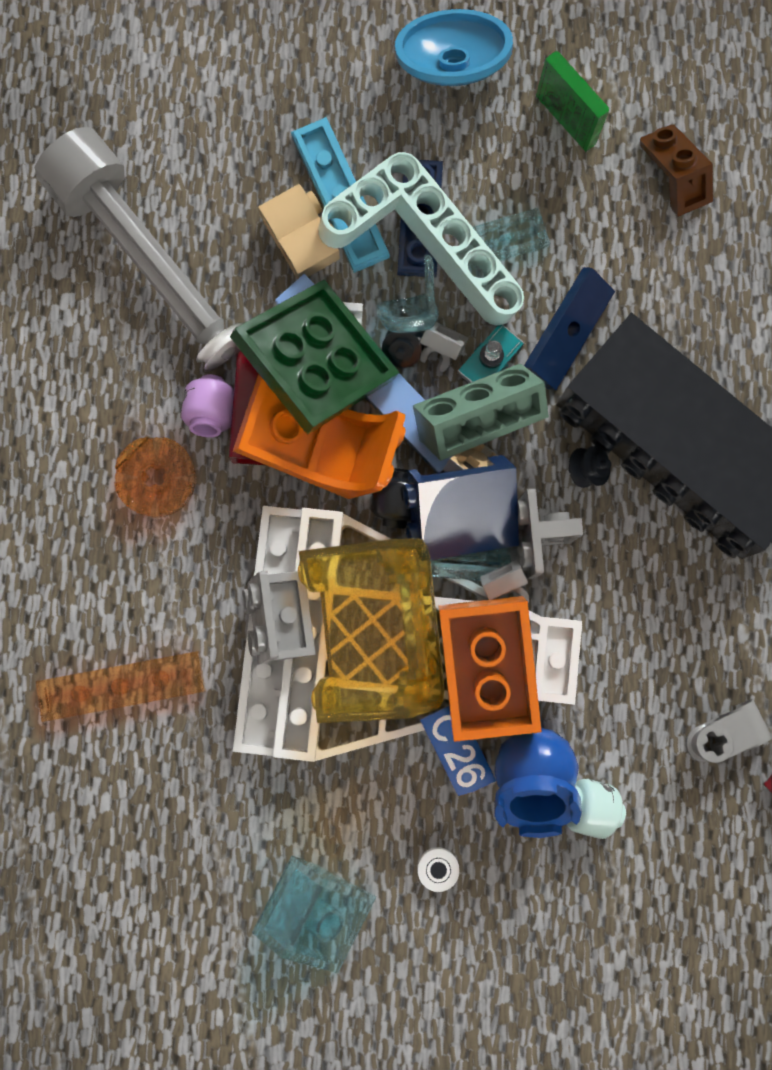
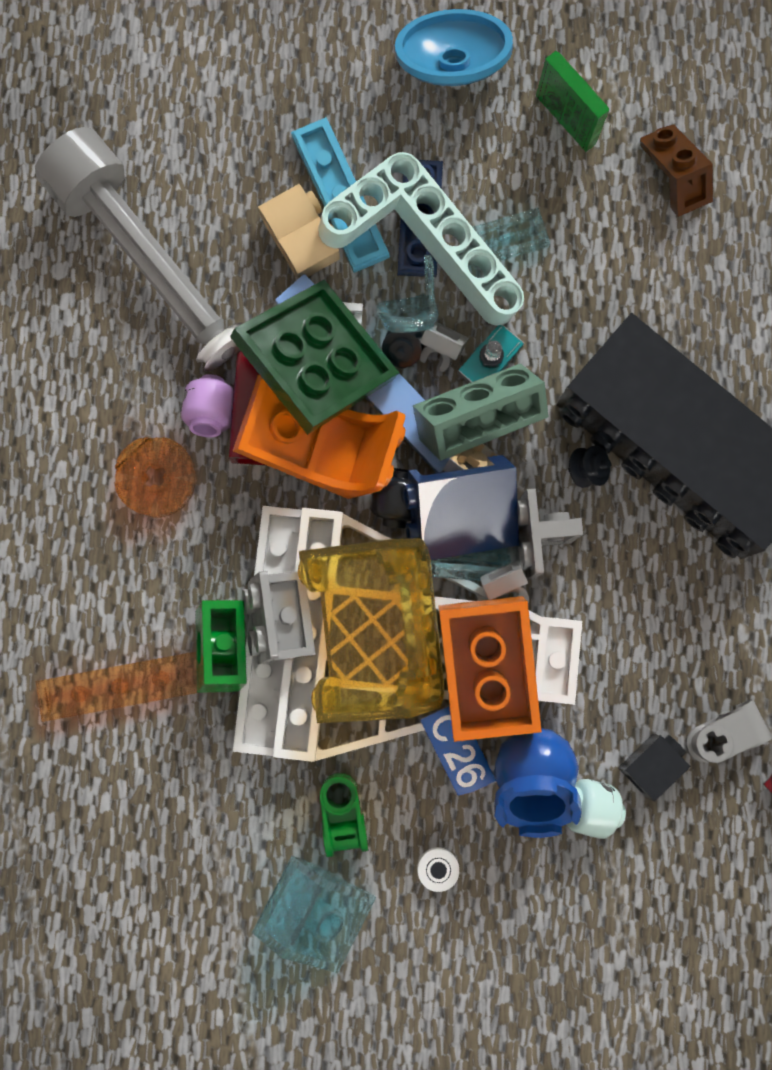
dark blue tile [524,267,615,391] -> none
none -> green brick [195,600,247,693]
none -> green piece [320,772,369,857]
none -> black brick [618,734,691,802]

